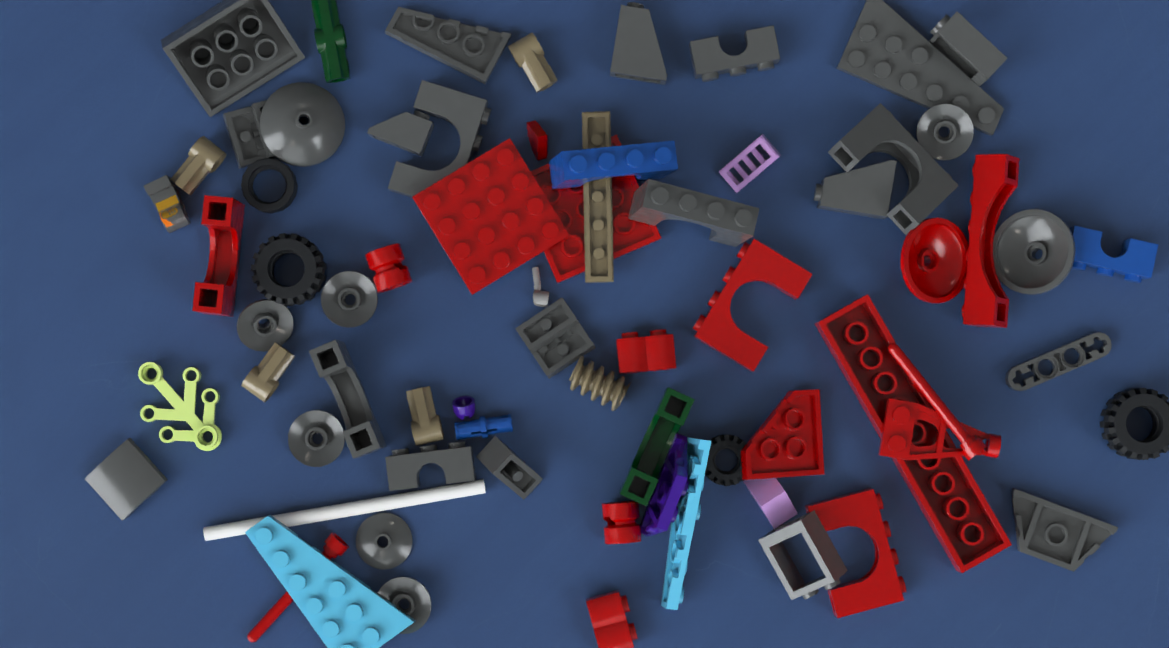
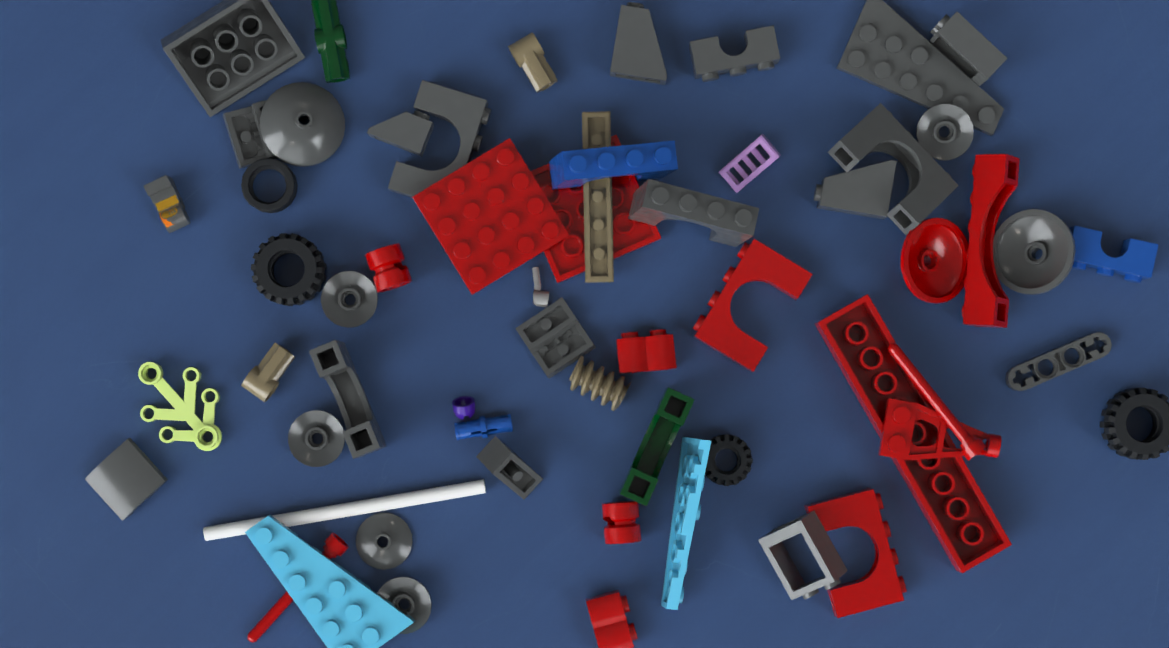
dark tan piece [170,136,227,195] -> none
red arch [192,195,245,317] -> none
dark grey dish [236,299,294,352] -> none
dark grey wing [385,7,512,85] -> none
dark grey arch [385,441,476,491] -> none
dark tan piece [406,386,444,446] -> none
red tile [527,120,548,160] -> none
dark purple wing [640,433,689,537] -> none
red plate [741,389,825,480] -> none
lavender slope [743,478,798,529] -> none
dark grey wing [1011,488,1118,572] -> none

